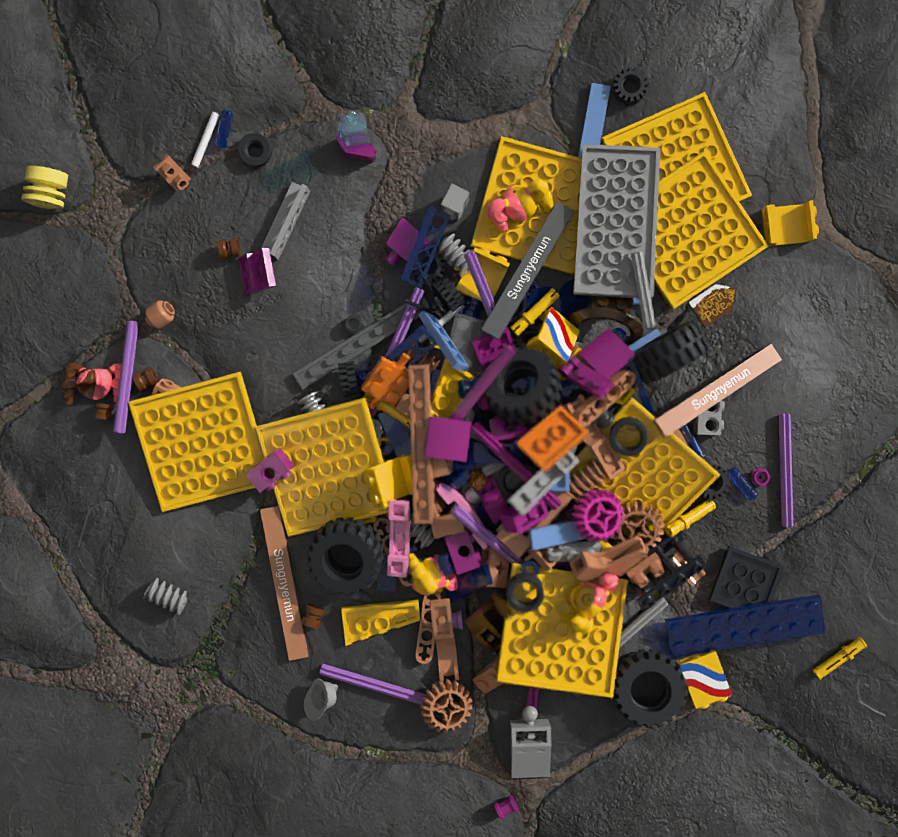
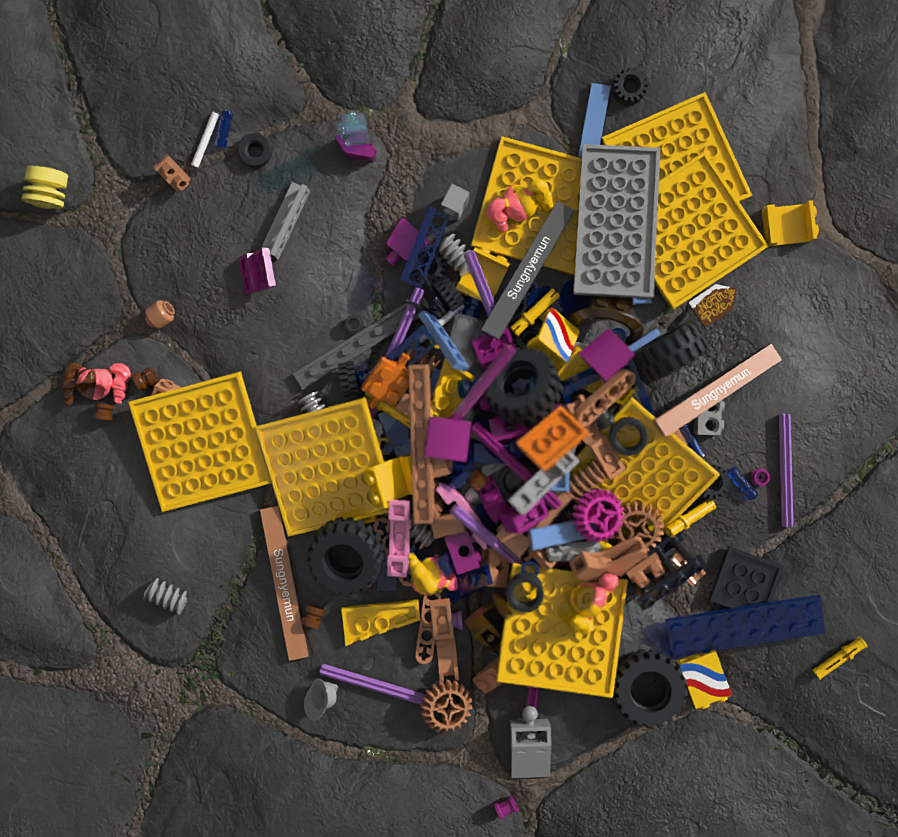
medium lavender axle [113,321,139,434] -> none
reddish brown wheel [217,238,241,260] -> none
magenta brick [246,448,294,493] -> none
magenta plate [559,356,614,400] -> none
light grey axle [619,597,668,648] -> none
light grey axle [631,252,655,329] -> none

